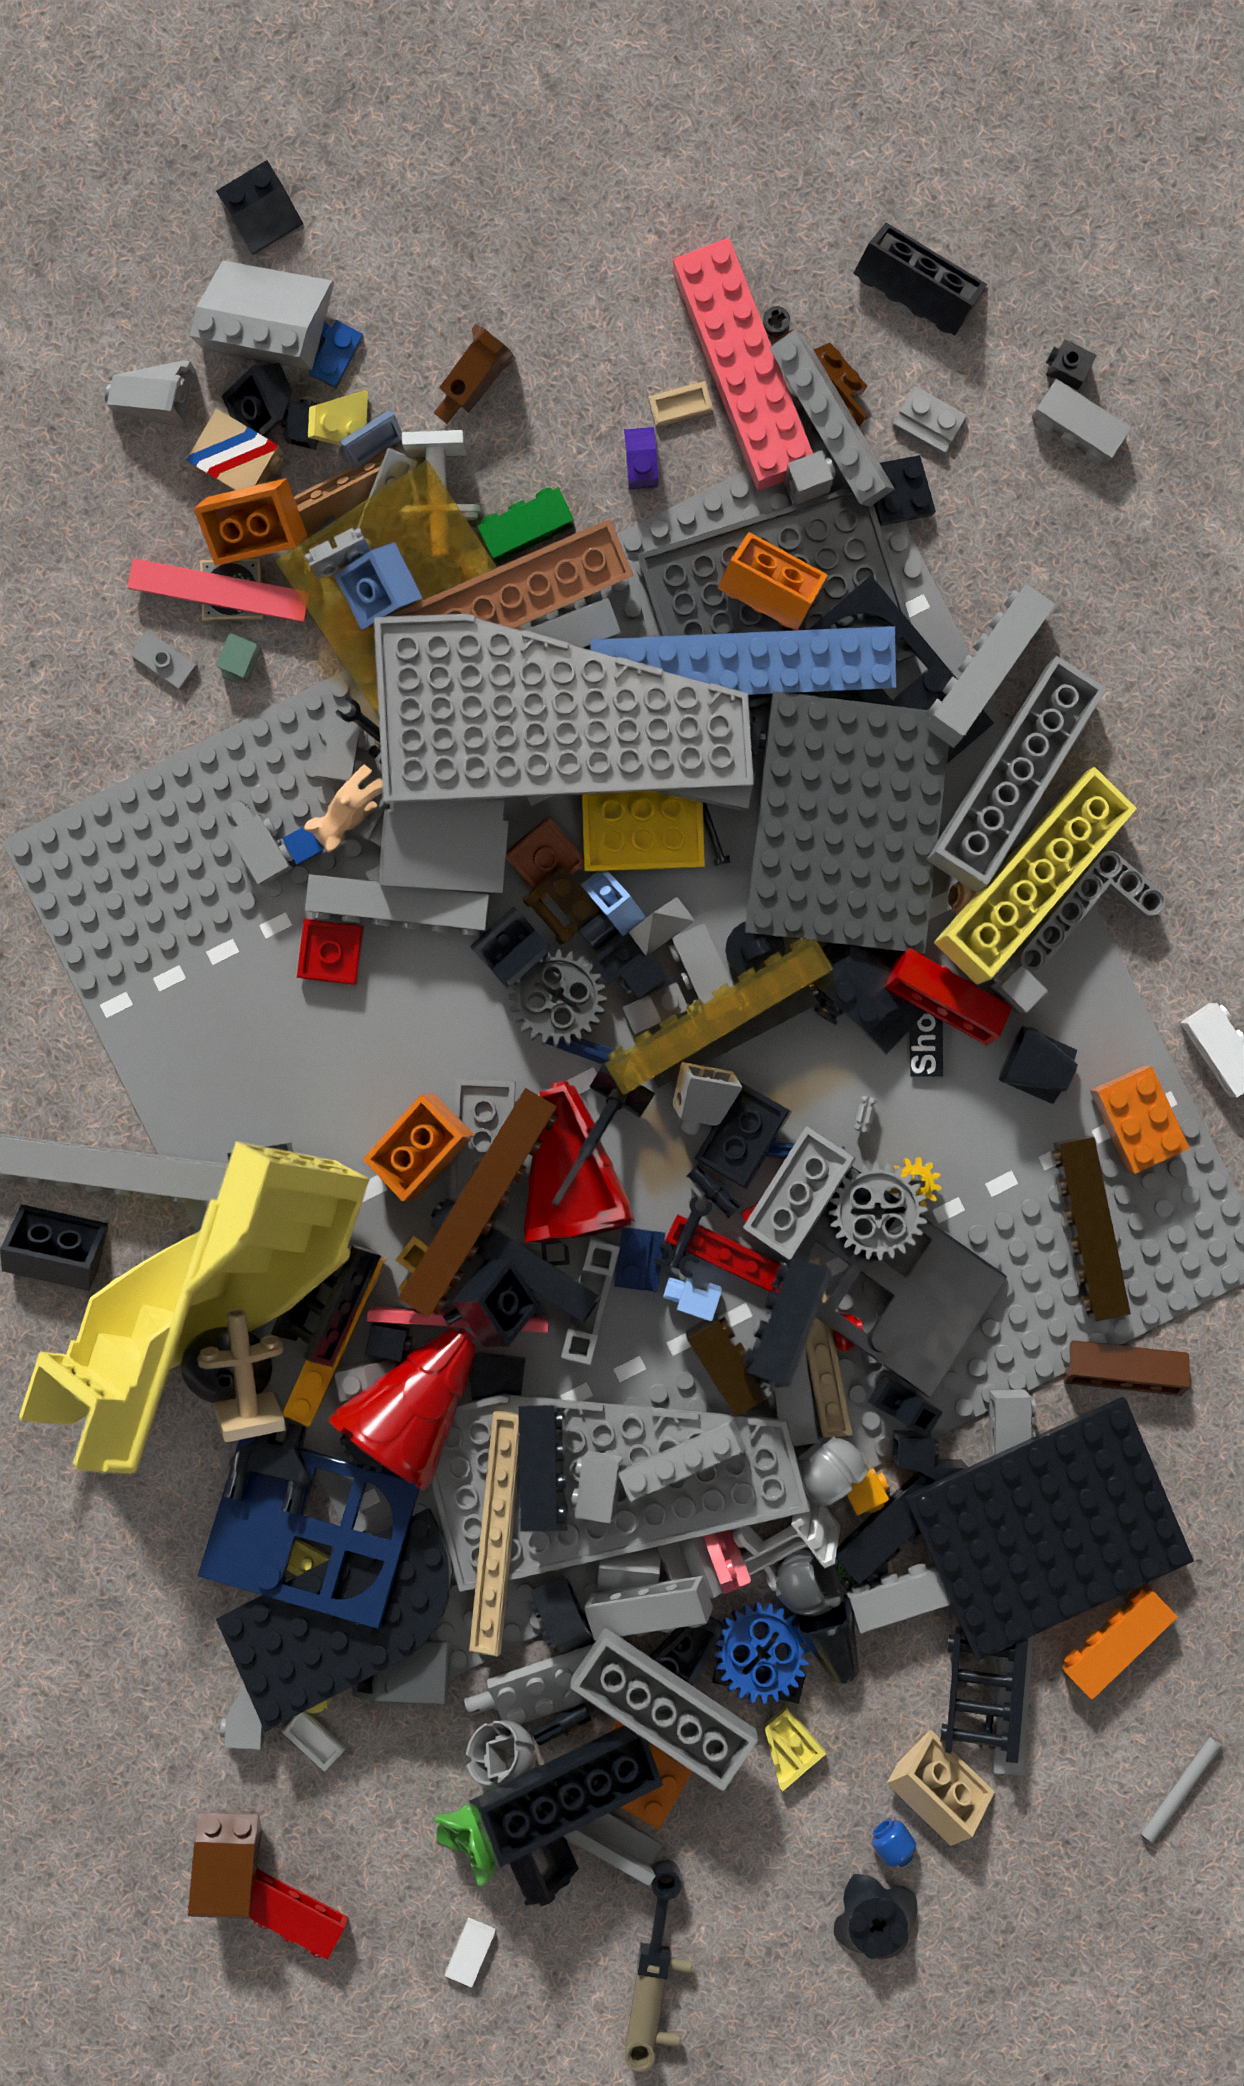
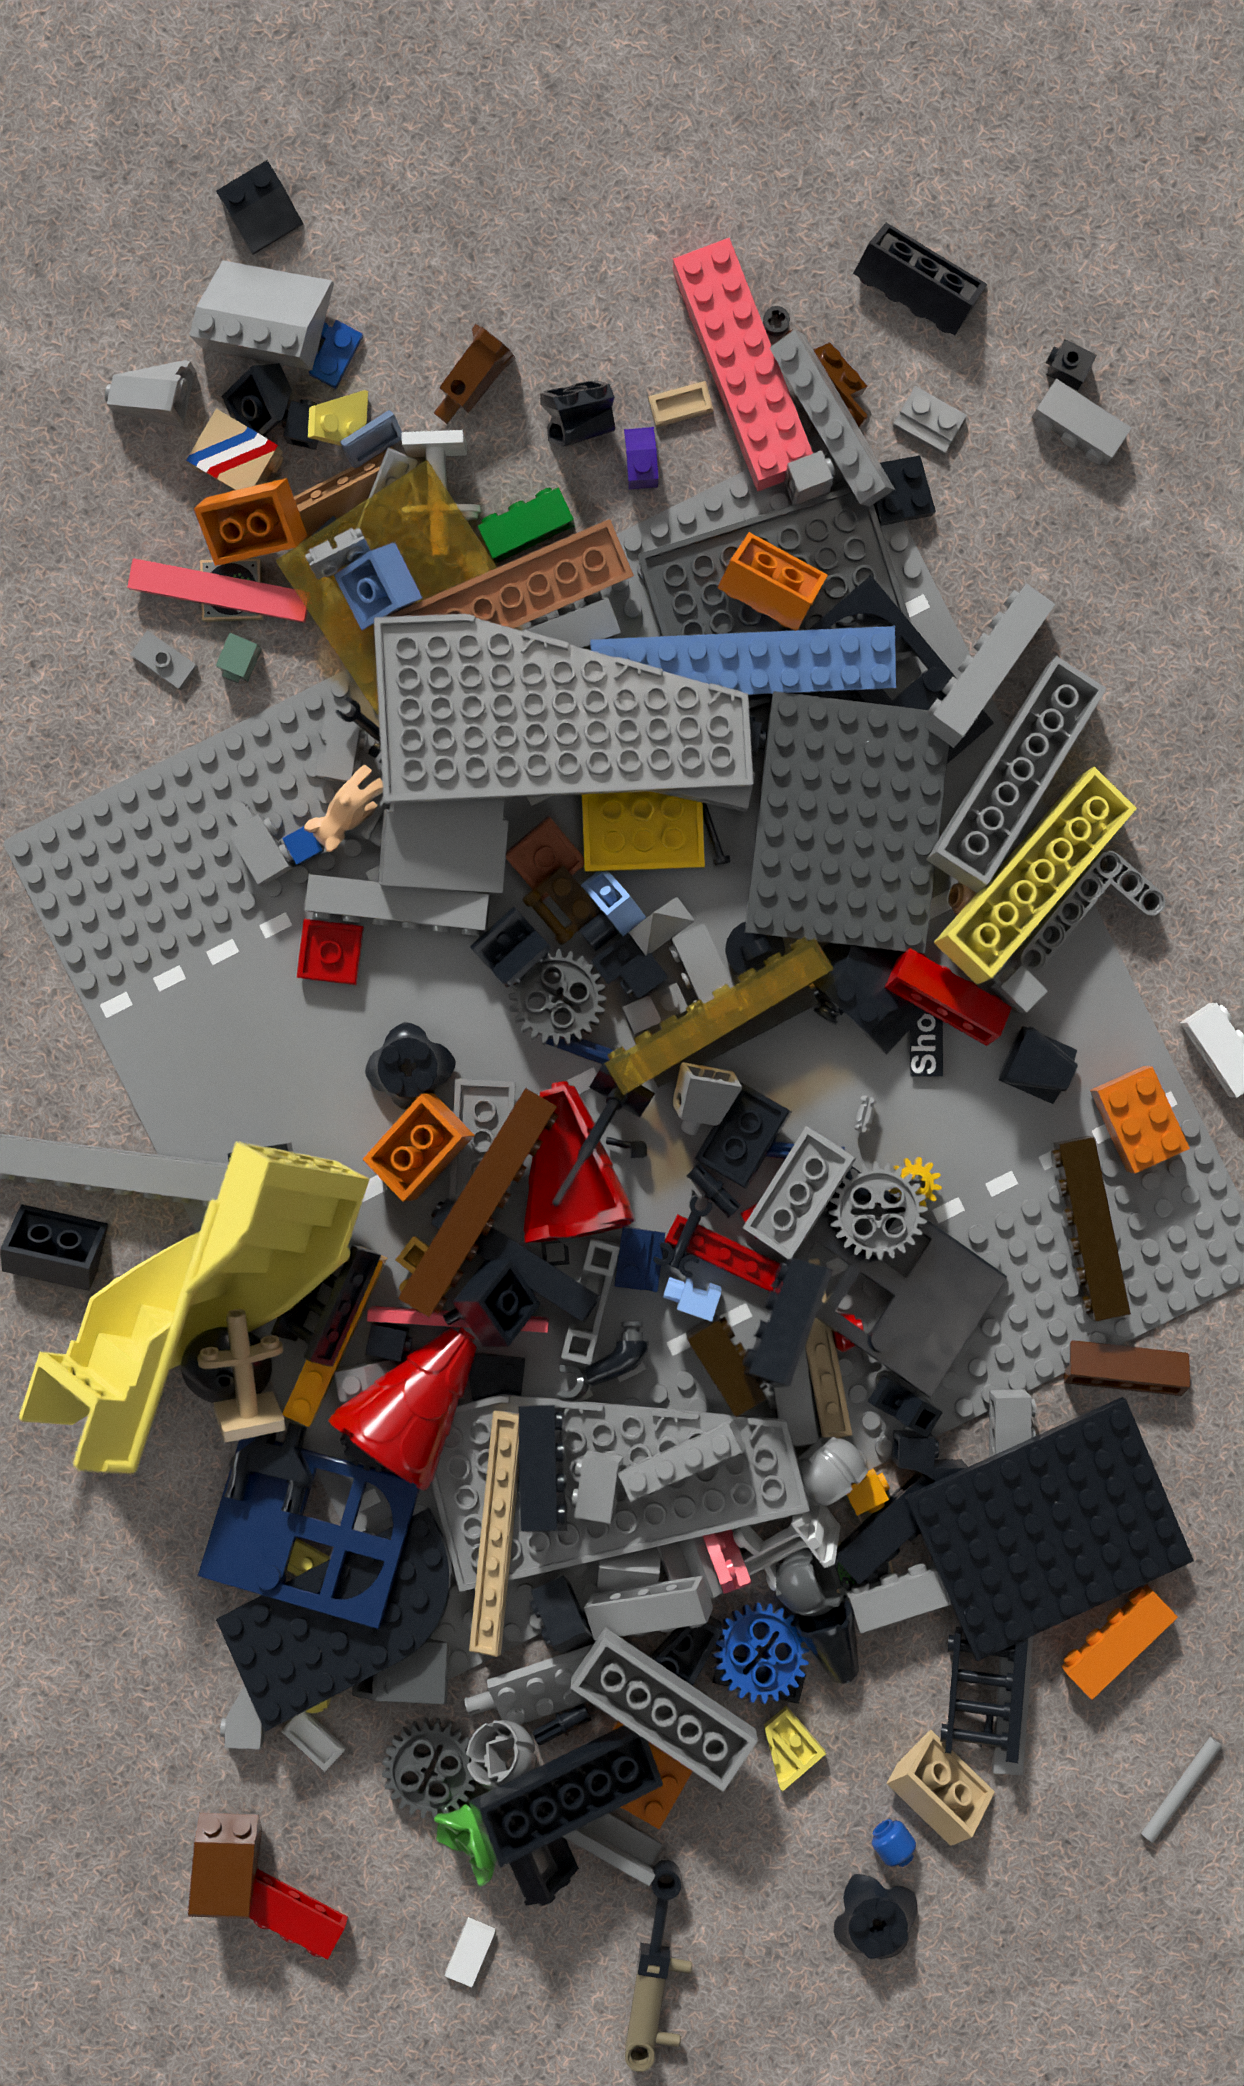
none -> black brick [365,1022,456,1110]
none -> dark grey gear [382,1718,476,1819]
none -> black piece [540,380,615,447]
none -> black piece [556,1321,649,1401]
none -> black hand [606,1137,647,1158]

